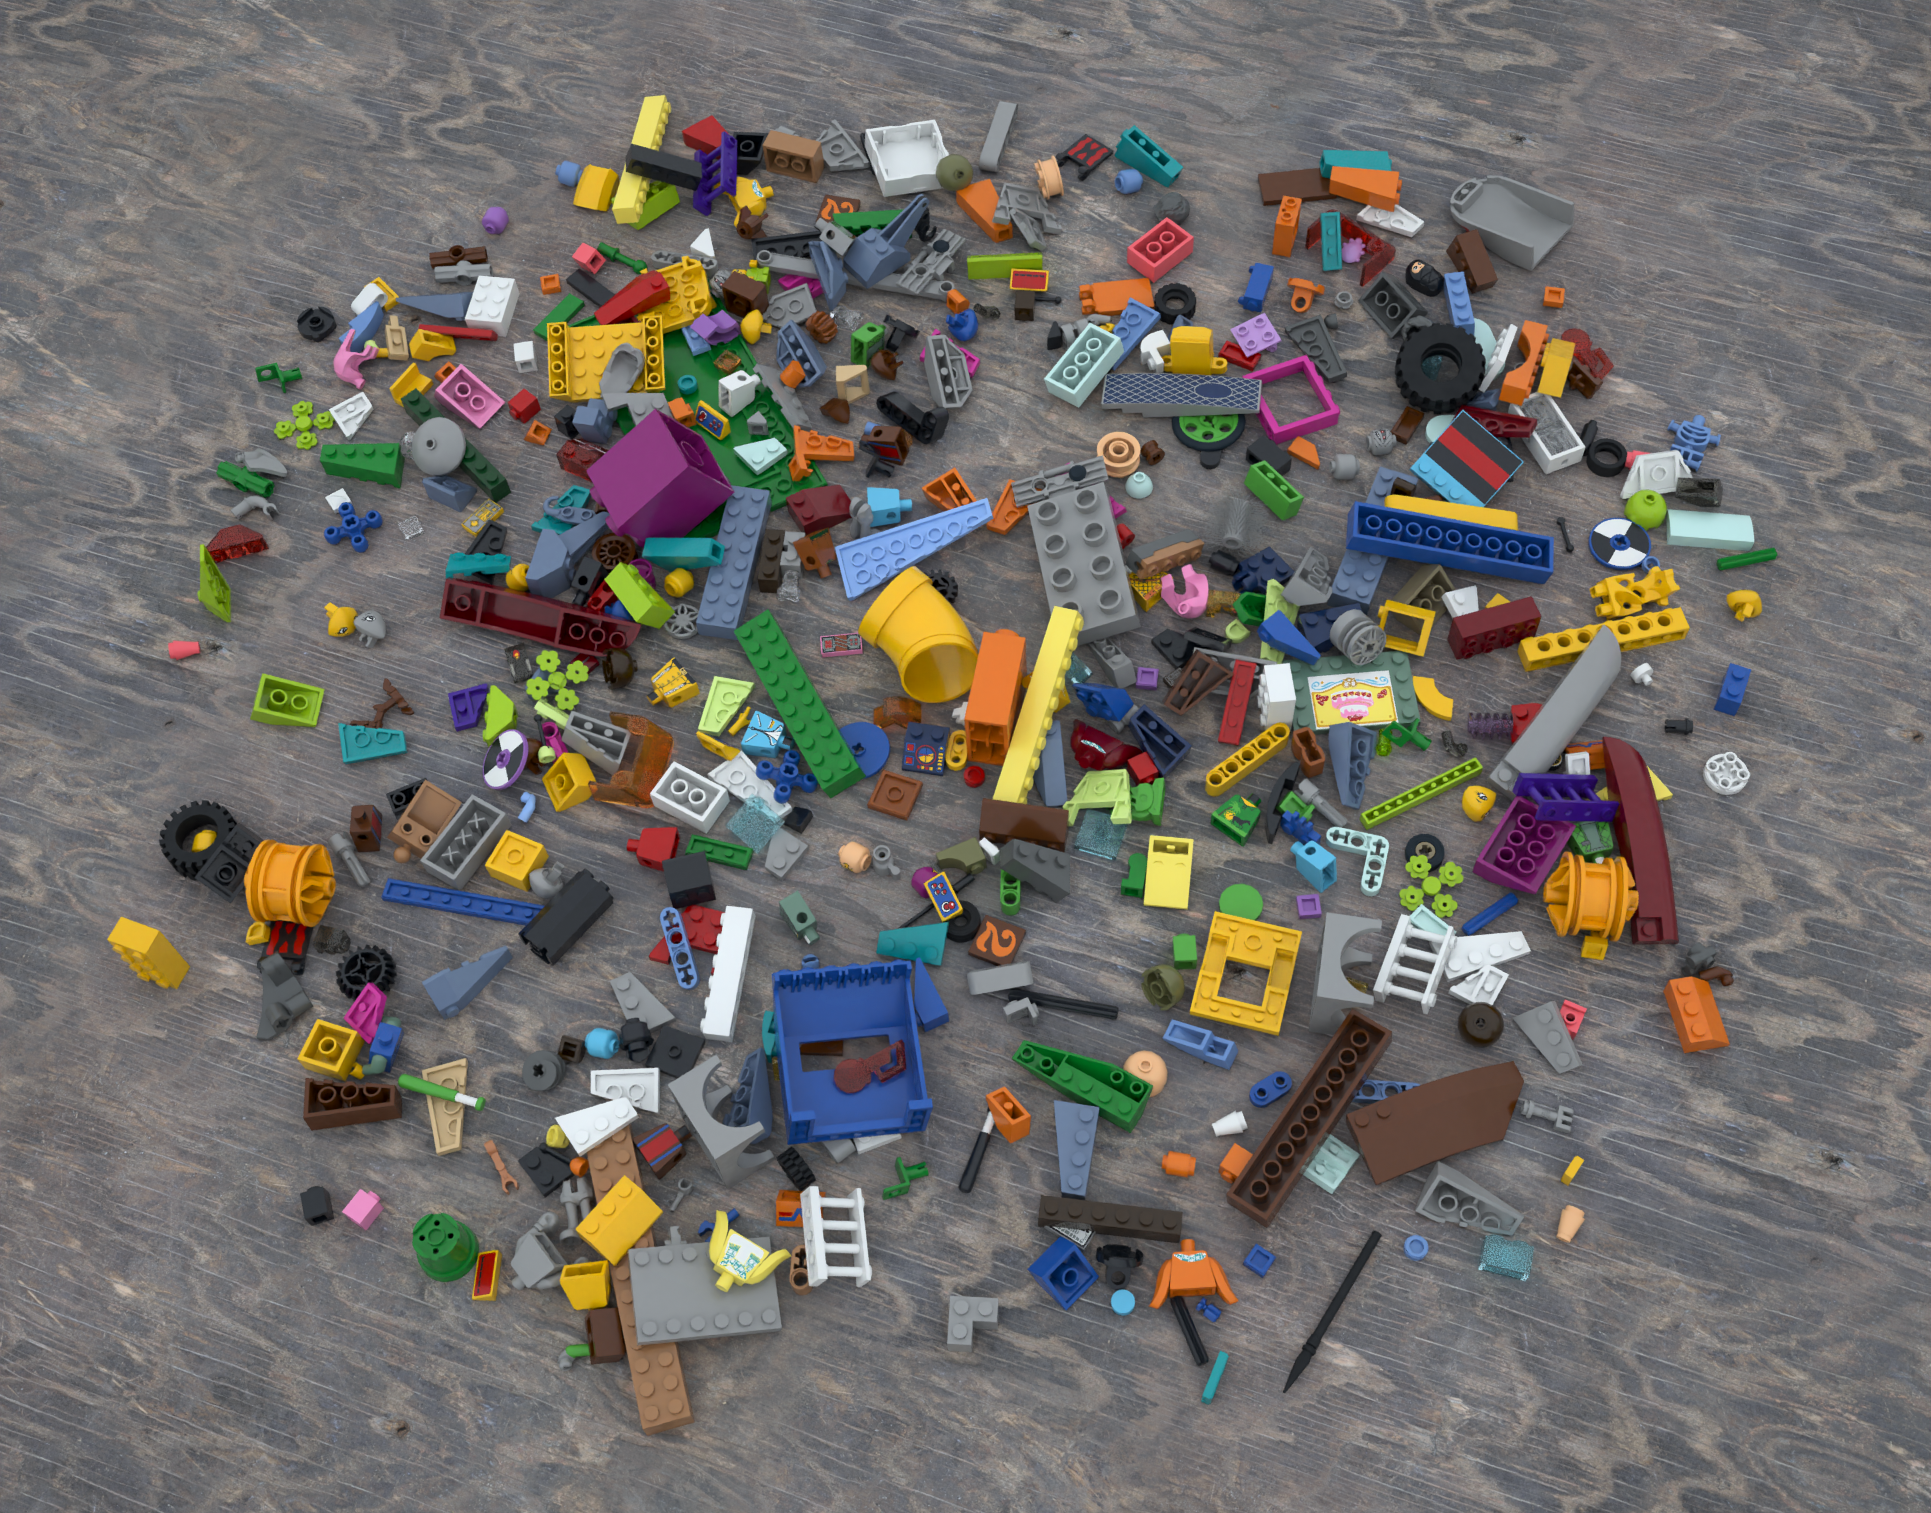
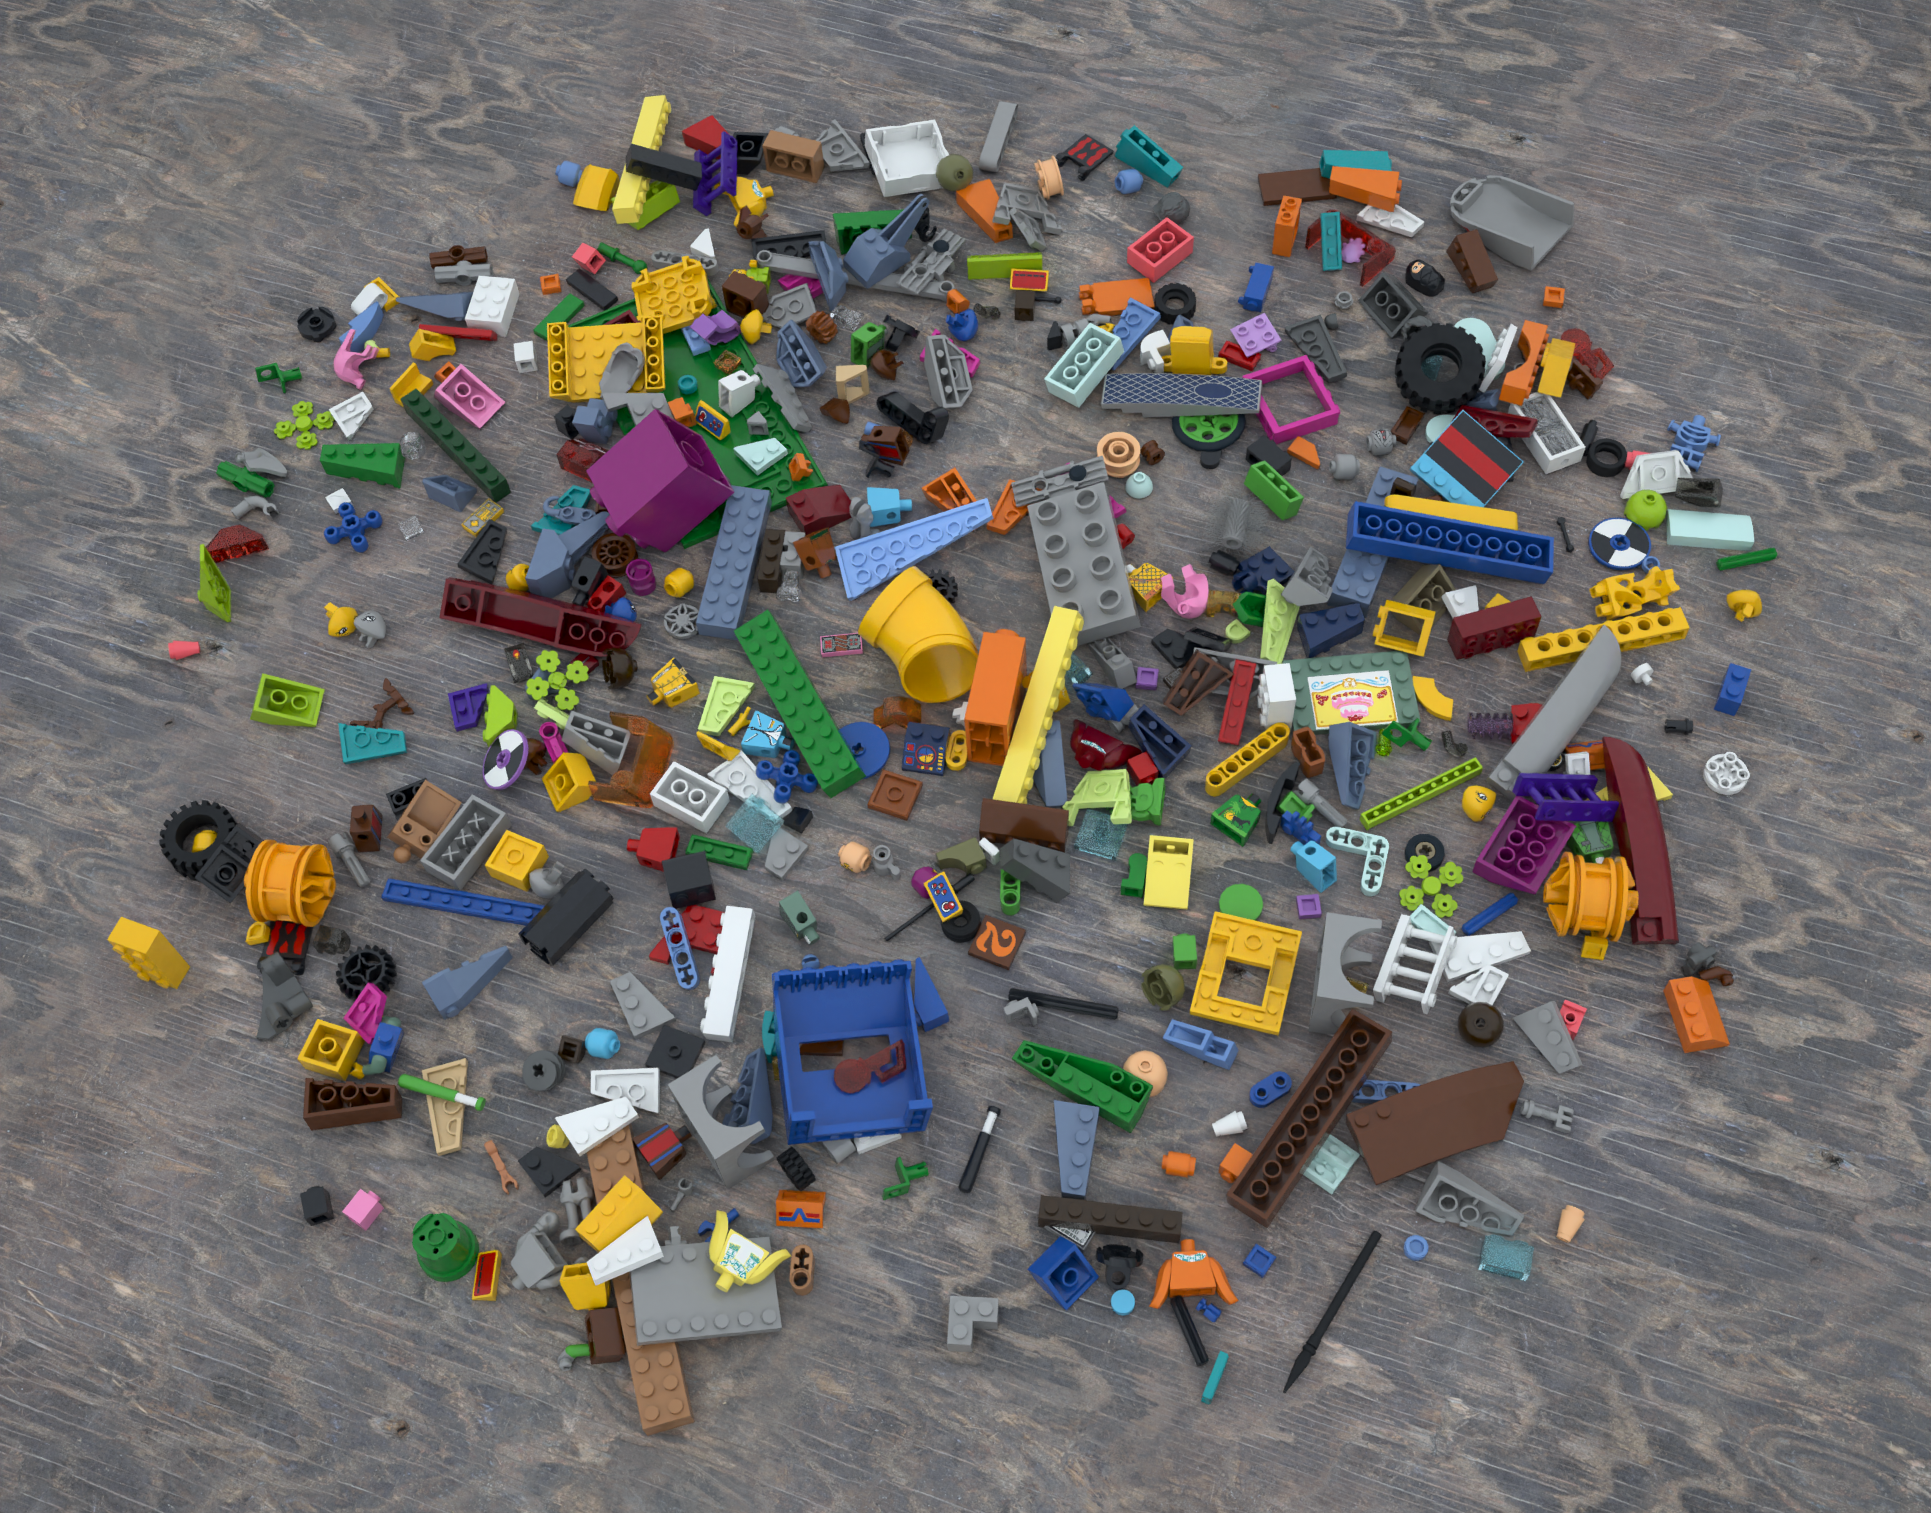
tan hinge [384,315,409,361] -> none
light grey dish [412,417,466,476] -> none
teal wing [445,552,511,578] -> none
medium lavender head [482,207,509,234] -> none
red brick [507,389,541,424] -> none
light blue arm [518,792,536,823] -> none
orange slope [524,420,552,445] -> none
yellowish green hinge [534,714,556,763] -> none
orange hinge [539,1142,589,1177] -> none
red wedge [594,270,670,325] -> none
lime wedge [604,562,675,629] -> none
black head [619,1018,654,1062] -> none
teal slope [642,538,725,572] -> none
light grey head [709,269,731,298] -> none
orange brick [780,360,806,388] -> none
orange wing [793,425,854,461] -> none
white fence [800,1186,872,1287] -> none
light grey torso [814,218,857,256] -> none
tile [816,194,861,223] -> none
teal wing [876,921,949,966] -> none
red tile [964,766,985,788] -> none
light grey beam [966,961,1034,995] -> none
orange slope [986,1086,1031,1144] -> none
piece [1125,529,1205,580] -> none
blue slope [1257,610,1321,665] -> none
orange tile [1287,278,1325,313] -> none
light grey wheel [1329,609,1387,665] -> none
medium blue brick [1444,272,1475,335] -> none
yellow tile [1561,1156,1584,1186] -> none
none -> white wing [587,1216,664,1286]

